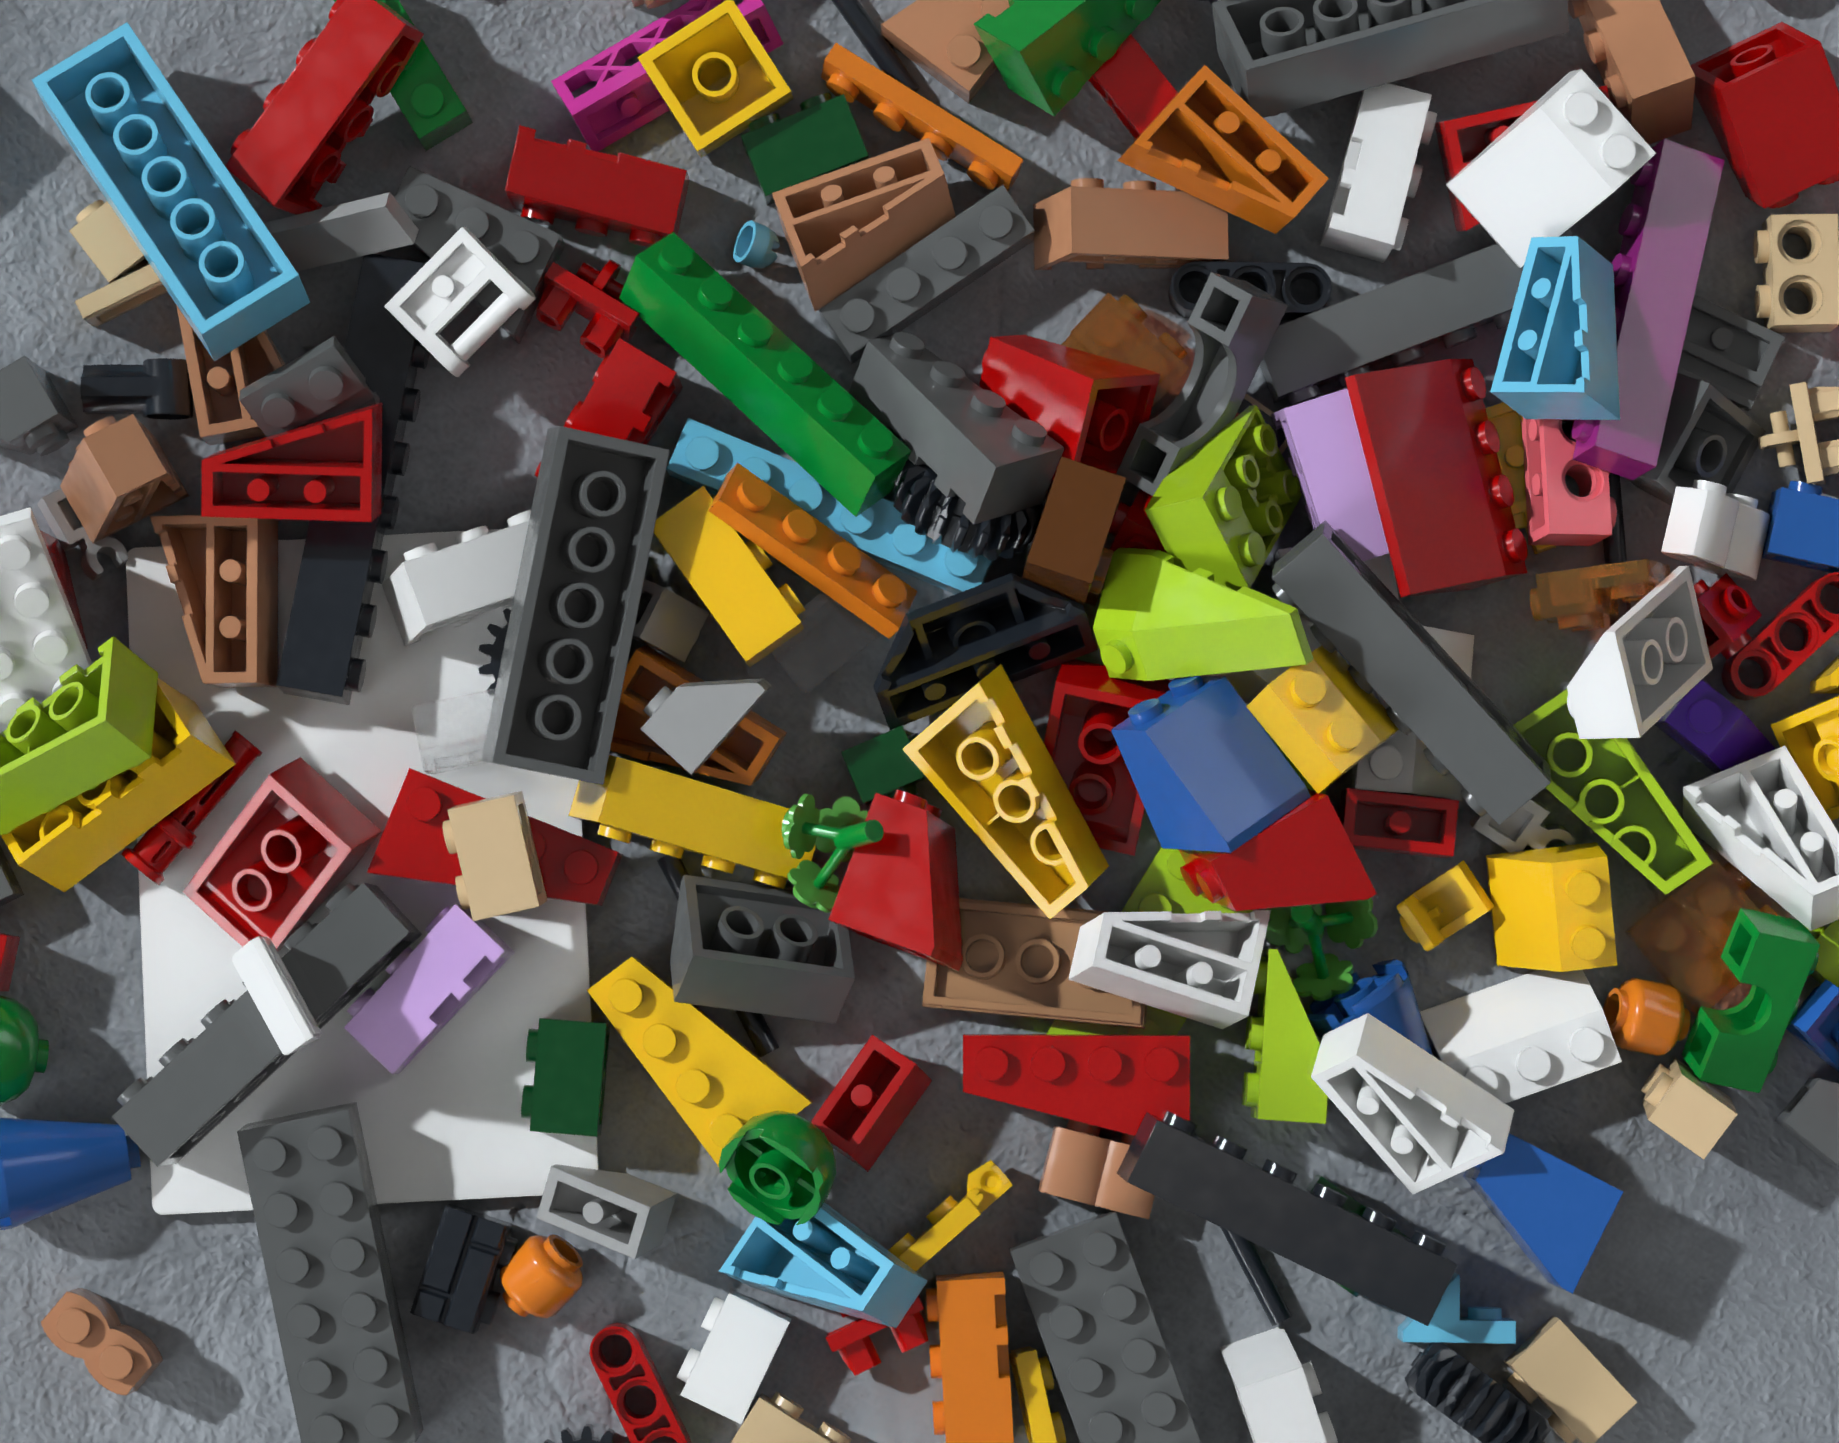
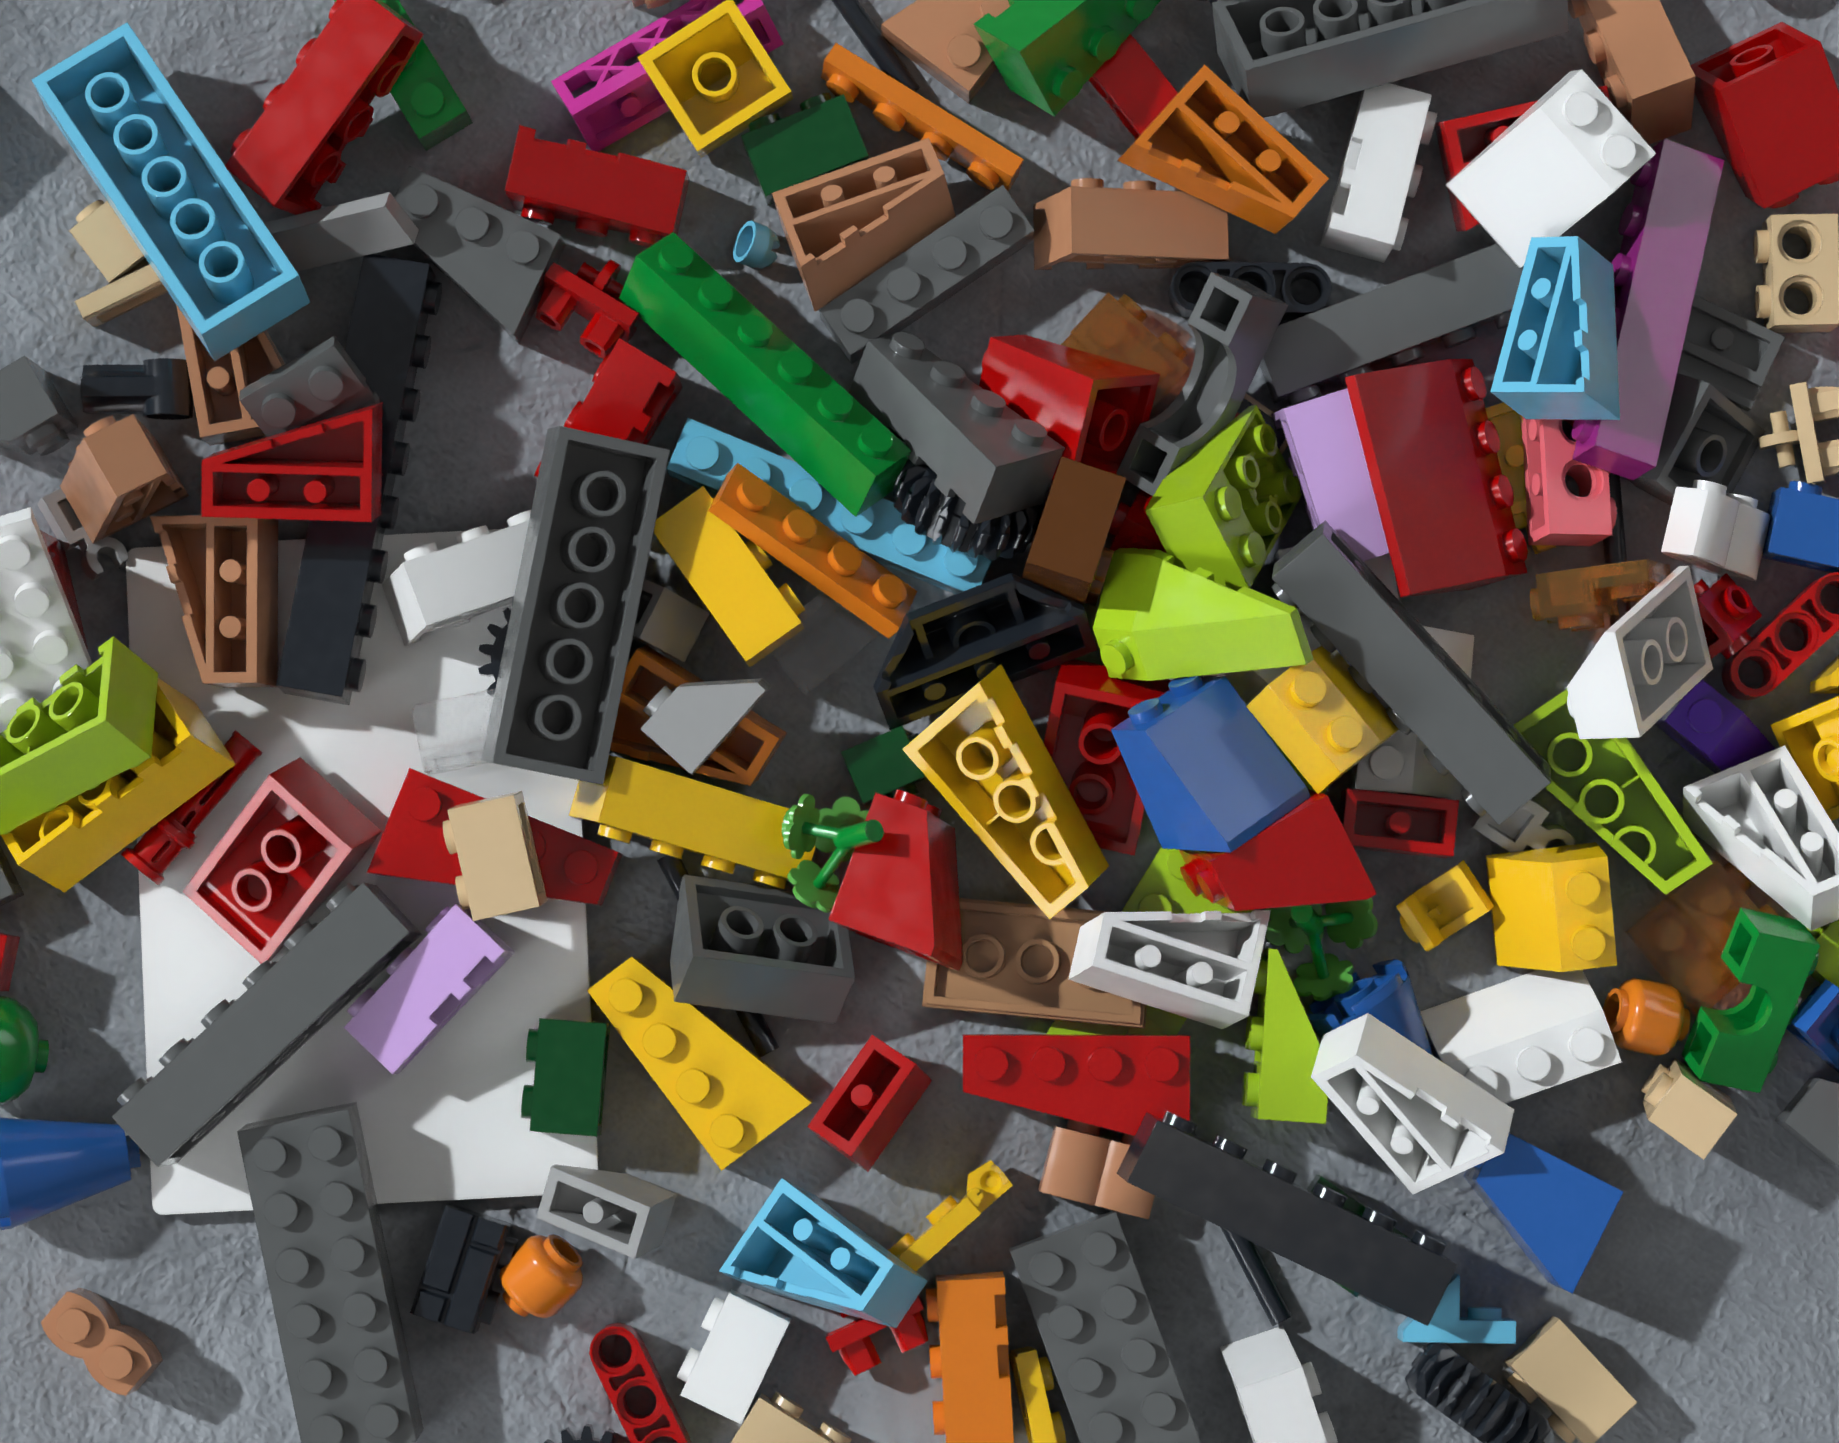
white slope [232,936,322,1055] -> none
white plate [384,227,536,377] -> none
green cylinder [719,1110,836,1225] -> none

